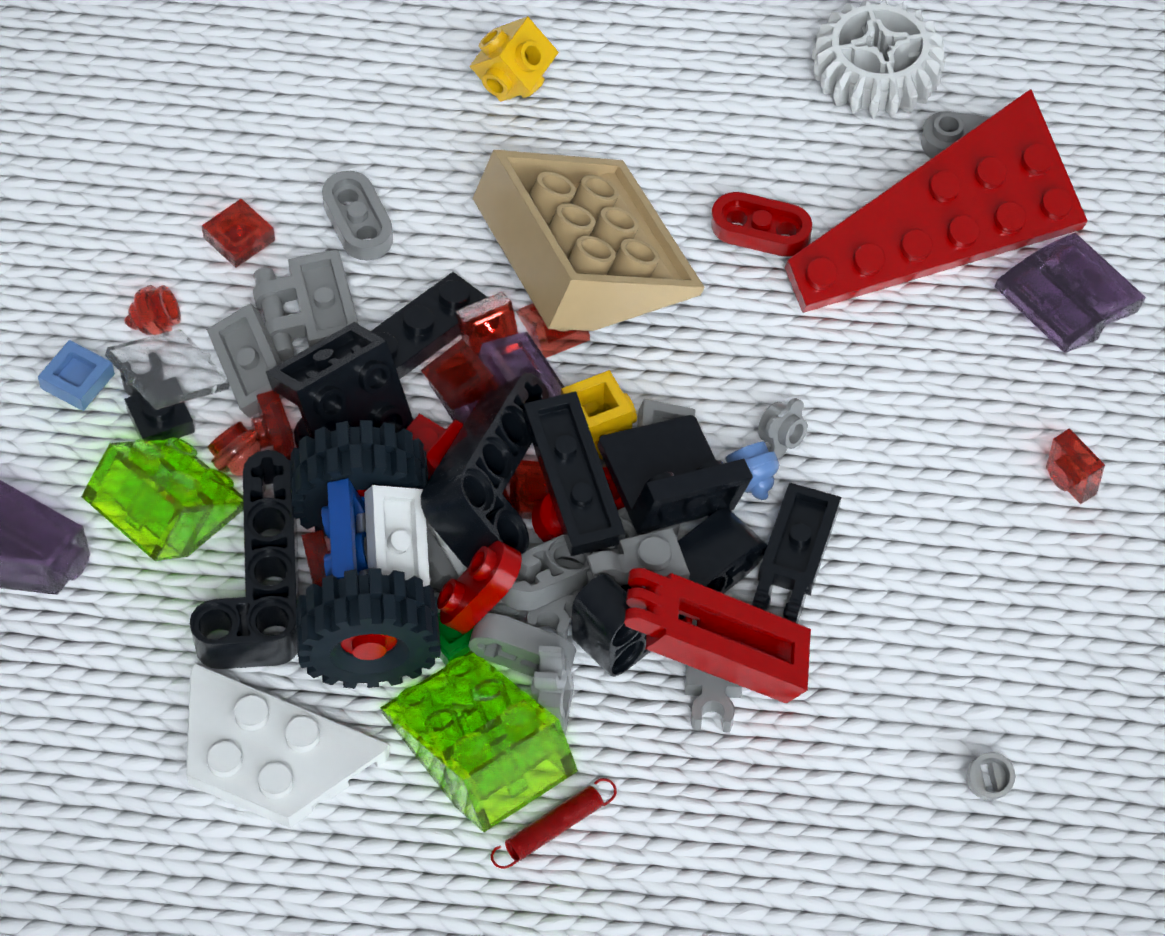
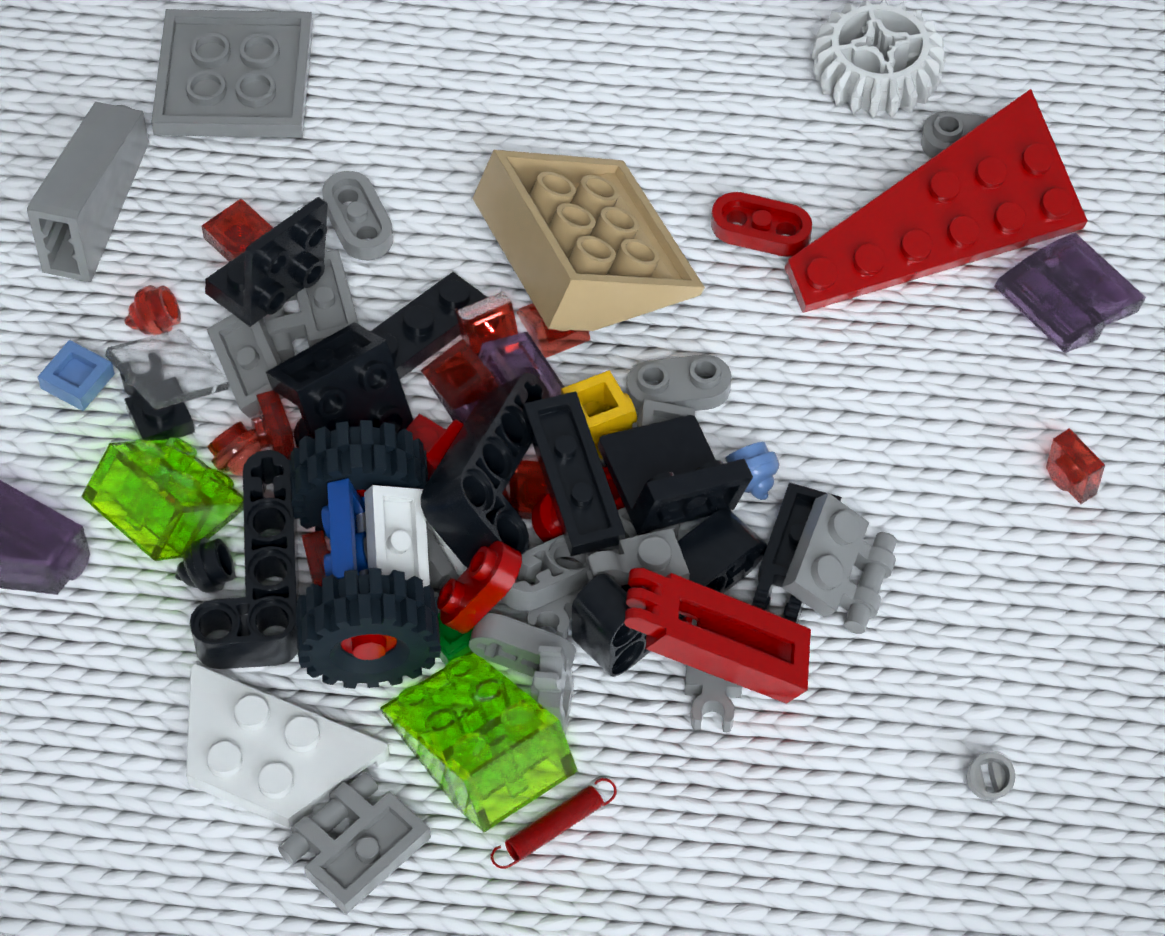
yellow brick [469,16,559,102] -> none
light grey plate [758,398,808,459] -> none
none -> light grey slope [27,102,149,282]
none -> light grey plate [151,9,313,138]
none -> black plate [175,538,235,593]
none -> black bracket [205,197,328,327]
none -> light grey plate [278,772,431,914]
none -> light grey plate [626,354,731,412]
none -> light grey plate [782,493,897,634]

